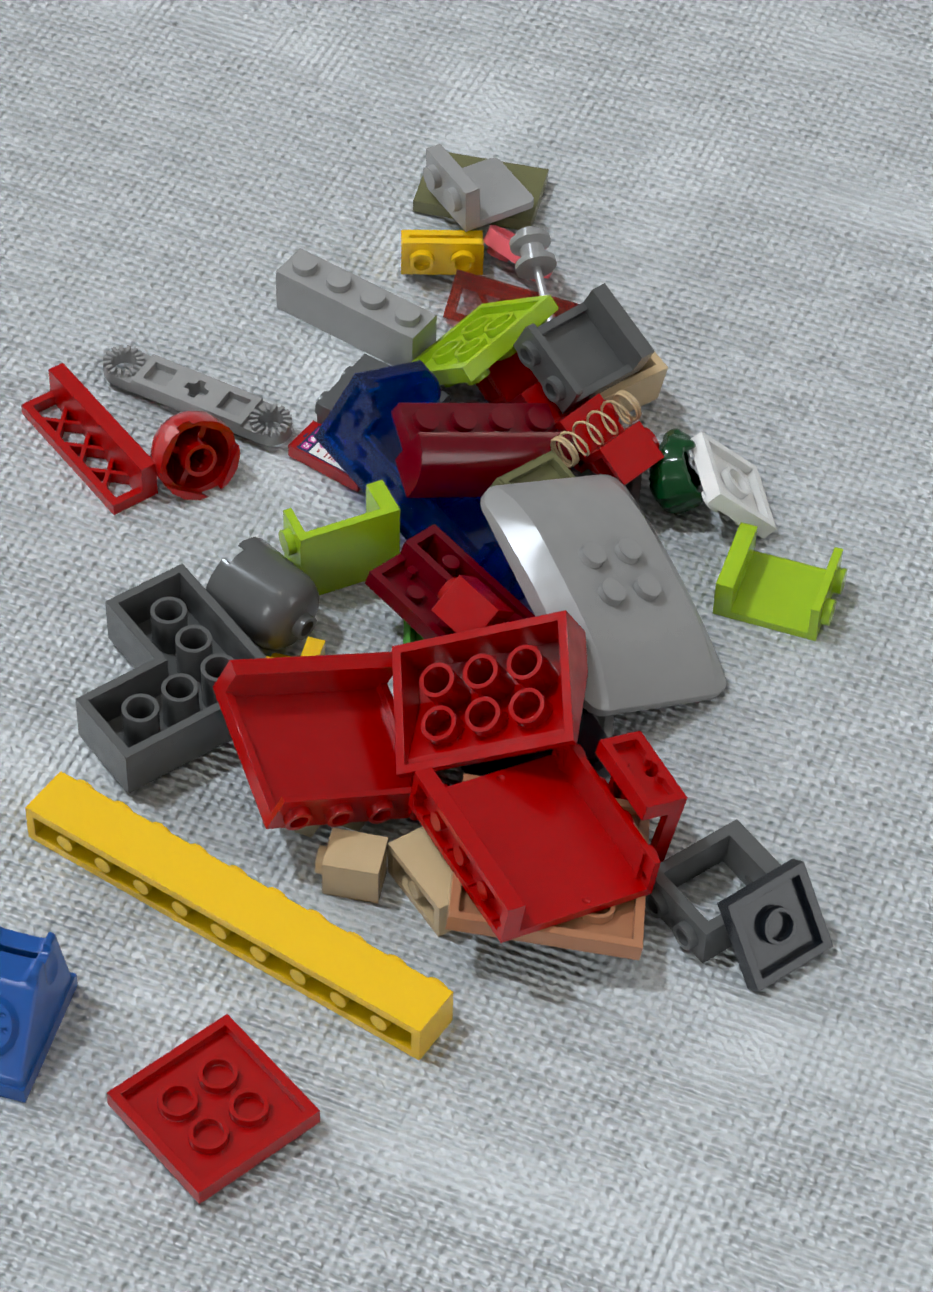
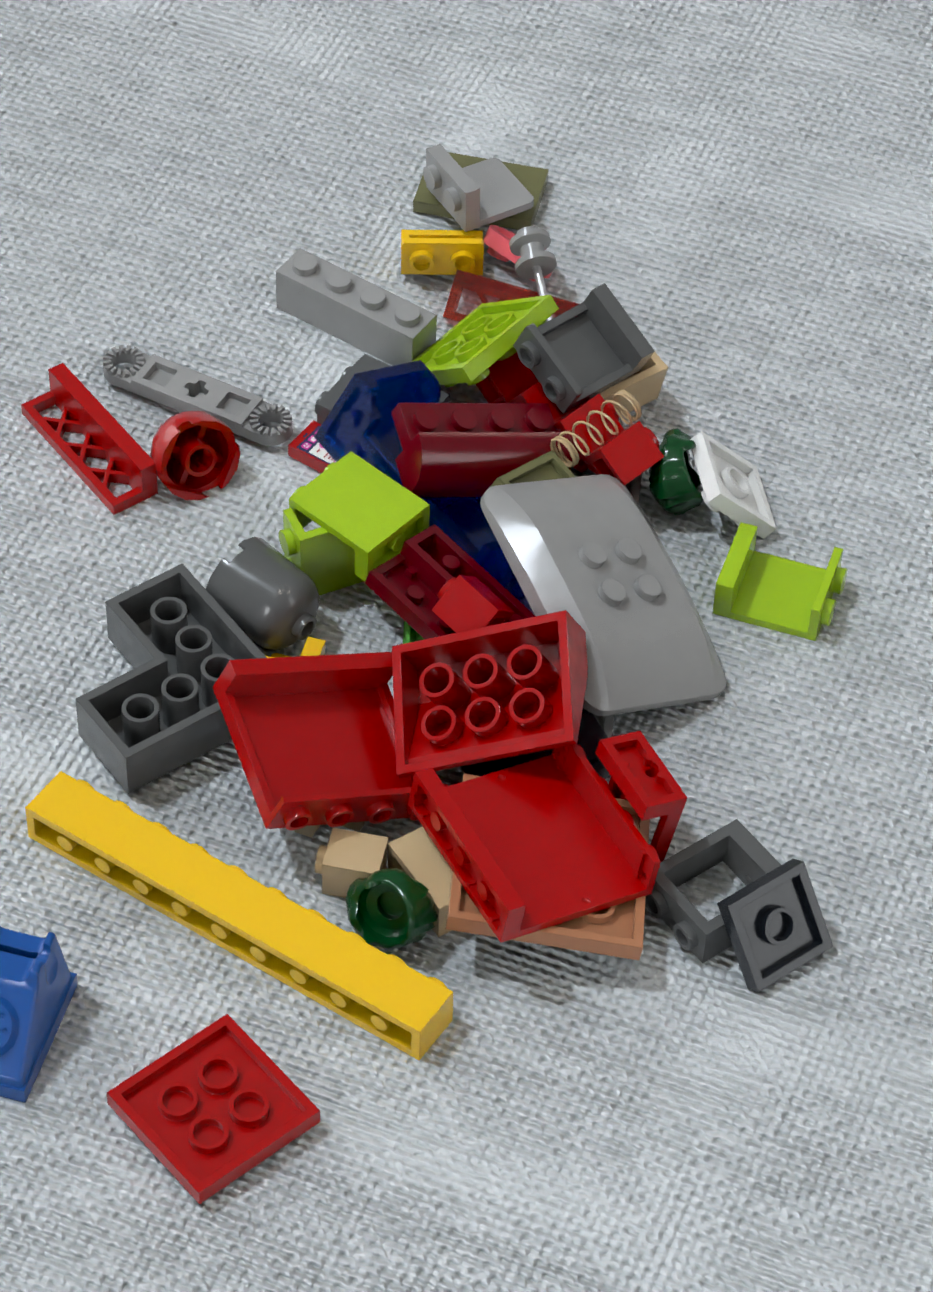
none -> lime panel [289,451,430,581]
none -> dark green hair [346,868,438,951]

